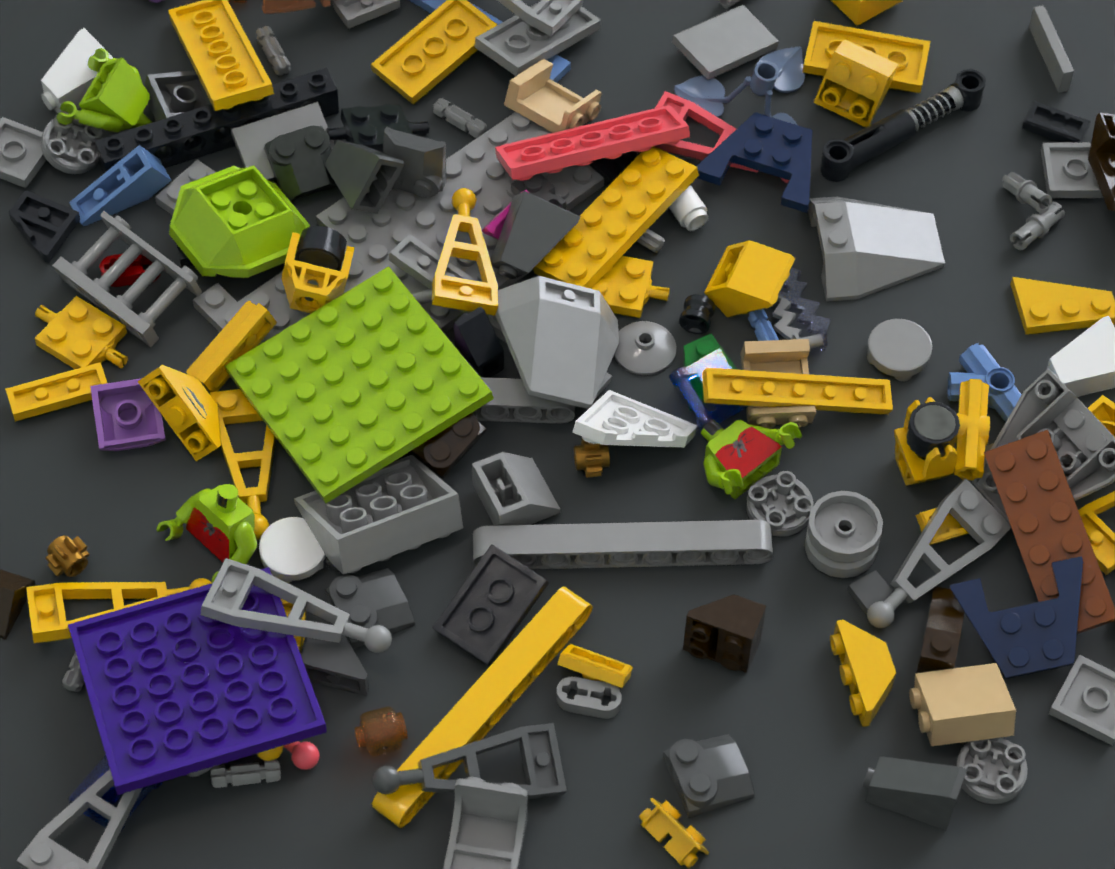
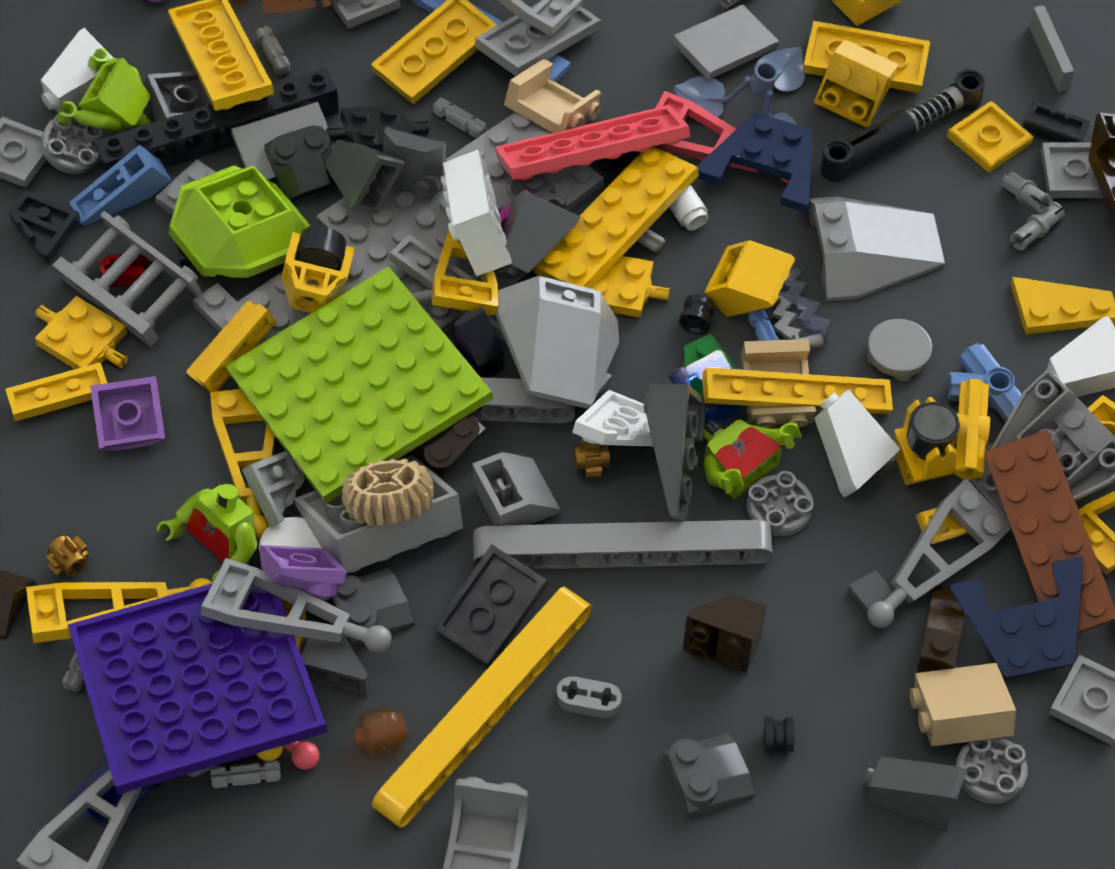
yellow slope [138,365,221,461] -> none
dark grey plate [372,723,567,799] -> none
yellow plate [557,644,633,688] -> none
light grey dish [614,321,676,376] -> none
yellow hinge [639,798,710,868] -> none
light grey wheel [804,490,883,578] -> none
yellow slope [830,620,896,727] -> none
none -> light grey wing [242,451,305,528]
none -> medium lavender slope [259,545,346,601]
none -> tan gear [342,458,434,528]
none -> white wedge [441,150,512,277]
none -> dark grey wedge [643,384,706,522]
none -> black wheel [763,717,794,752]
none -> white slope [814,389,900,498]
none -> yellow tile [947,101,1034,173]

